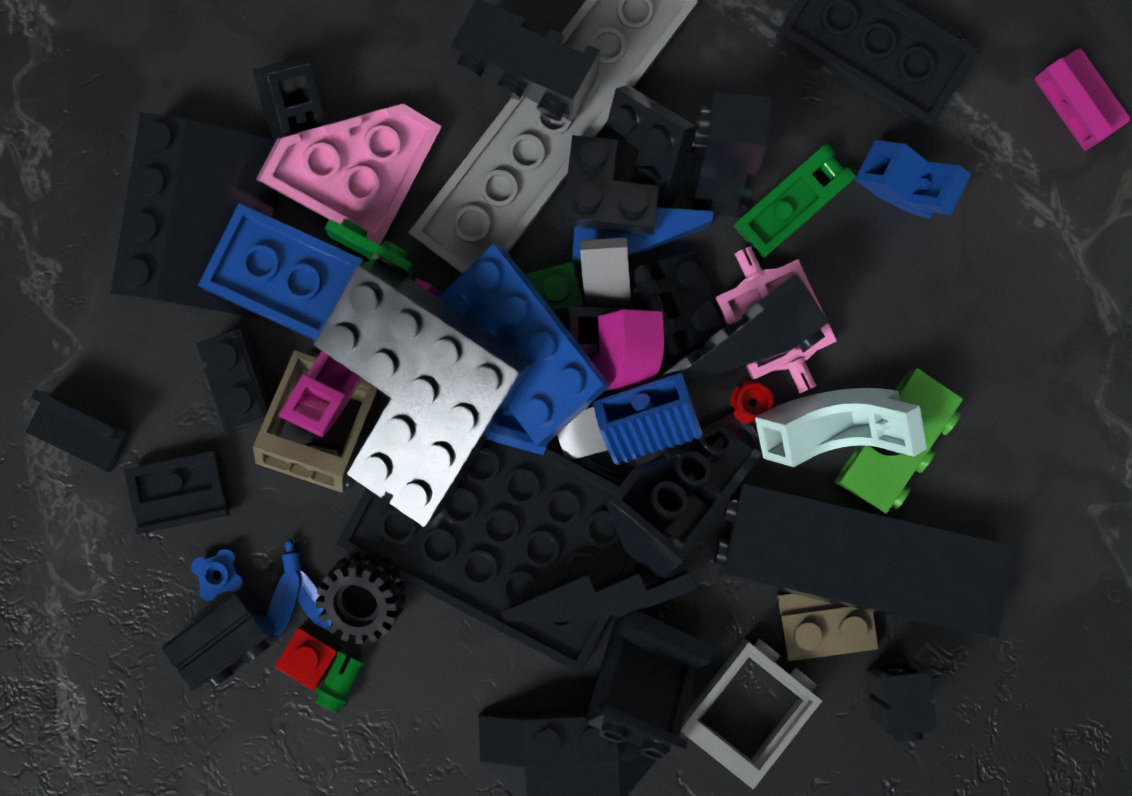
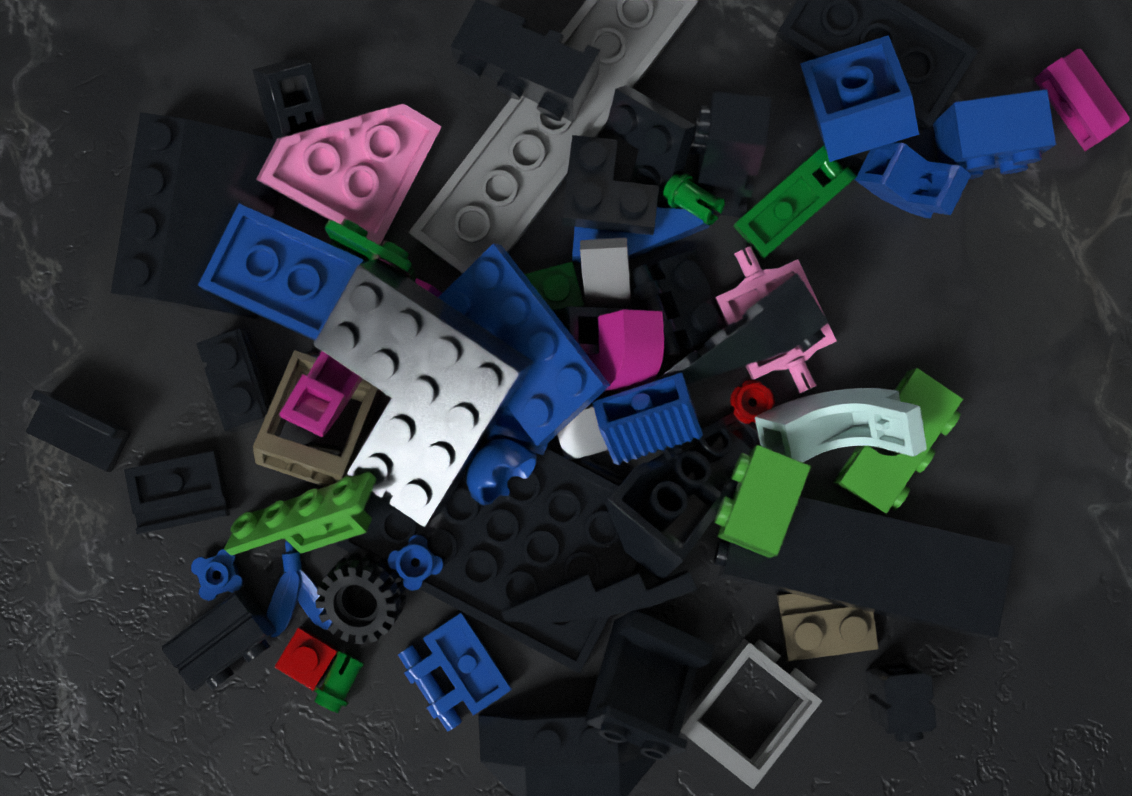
none -> bright green bracket [224,472,376,556]
none -> blue plate [388,535,443,590]
none -> blue plate [397,612,512,732]
none -> blue hair [466,439,537,505]
none -> green pin [663,173,725,225]
none -> bright green brick [715,445,811,558]
none -> blue slope [800,35,919,162]
none -> blue brick [933,90,1056,179]

